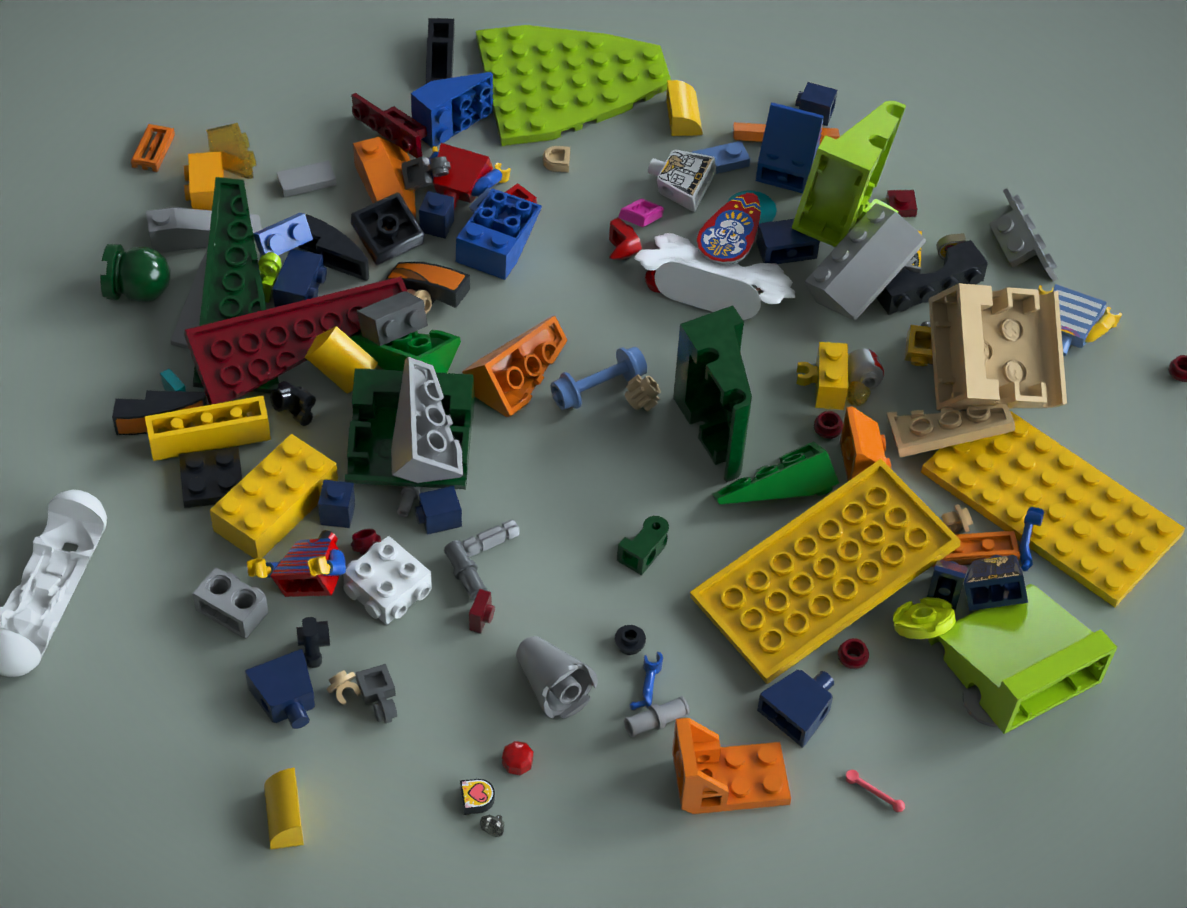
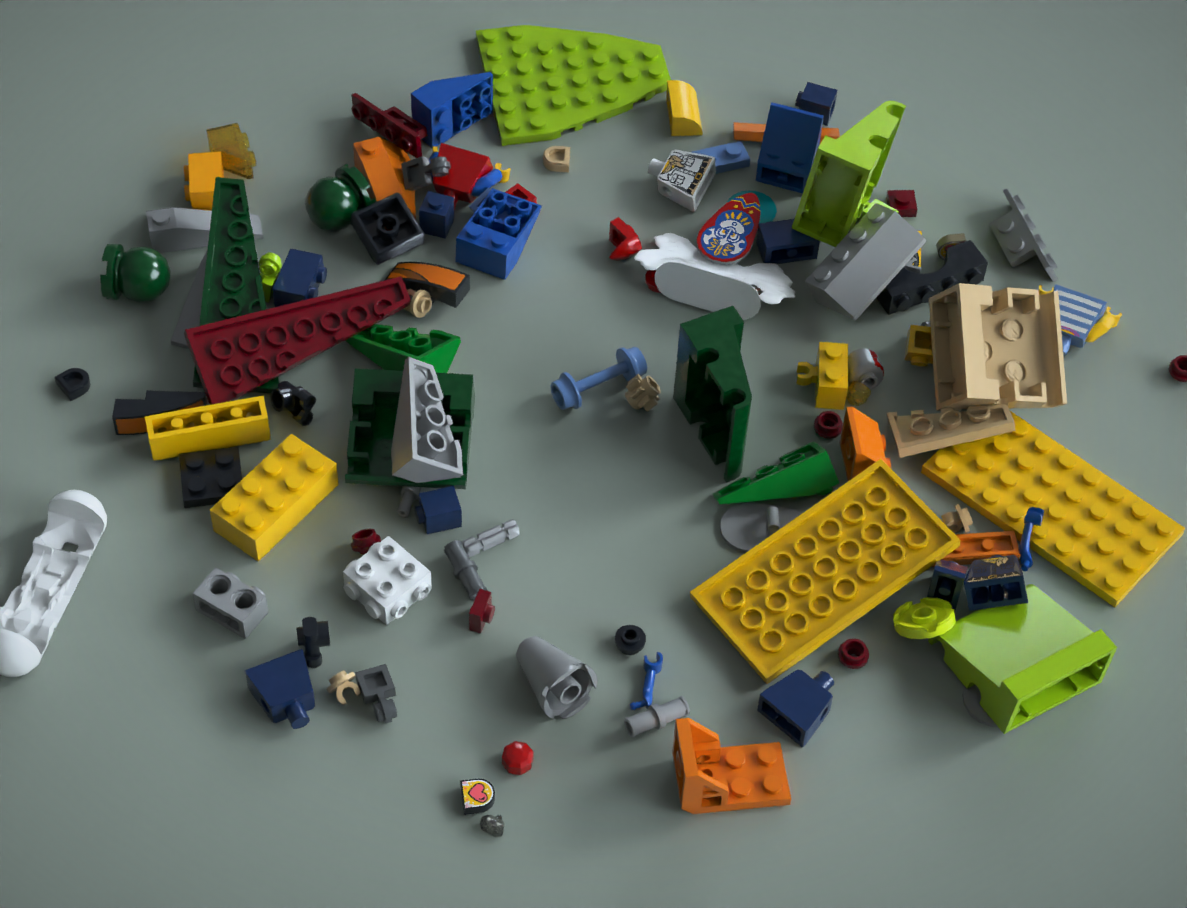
orange tile [131,124,175,172] -> none
teal tile [160,368,186,392] -> none
torso [247,530,346,597] -> none
piece [253,213,313,257] -> none
yellow brick [264,768,304,850] -> none
light grey tile [277,160,337,197] -> none
black slope [298,214,369,281] -> none
yellow brick [305,326,378,393] -> none
dark blue brick [318,480,355,528] -> none
dark grey brick [357,291,428,346] -> none
black slope [426,18,455,84] -> none
orange wedge [462,315,567,417] -> none
dark green leg [617,516,669,575] -> none
dark pink plate [618,198,665,227] -> none
coral hinge [846,770,905,812] -> none
none -> black tile [54,368,91,401]
none -> dark green tile [305,163,376,231]
none -> light grey shield [720,502,804,553]

